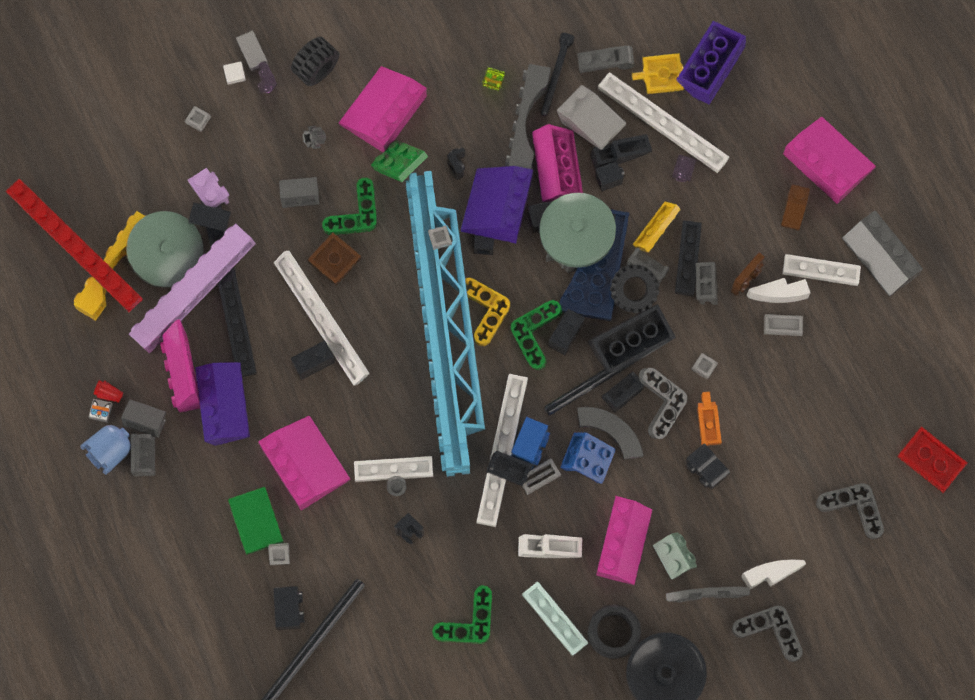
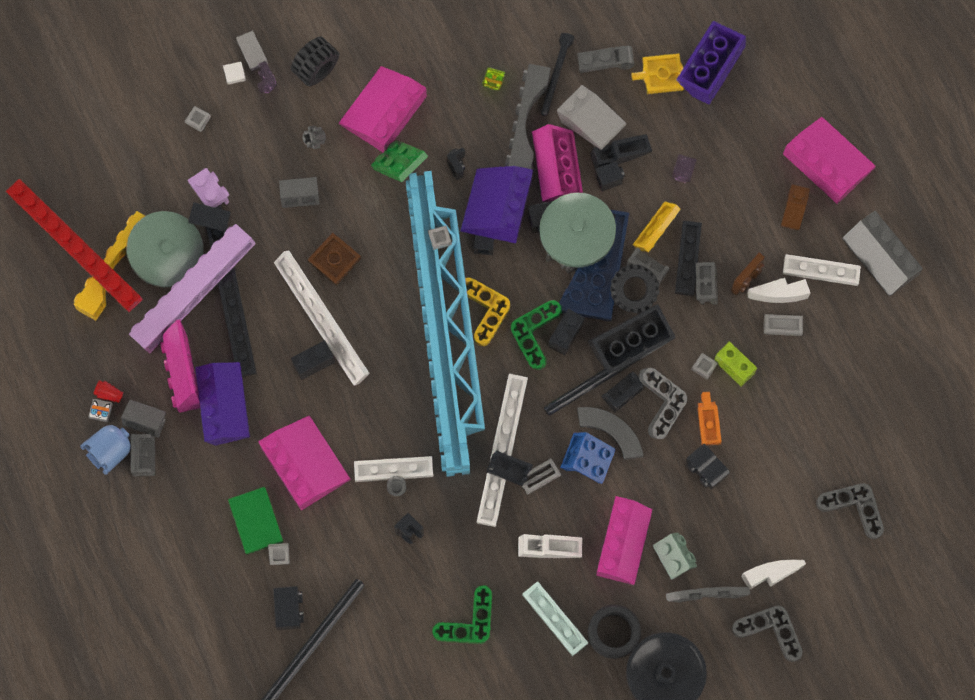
green beam [322,177,377,235] -> none
blue brick [511,417,550,469] -> none
white plate [598,72,729,173] -> none
red tile [897,426,968,493] -> none
none -> lime brick [714,341,757,387]

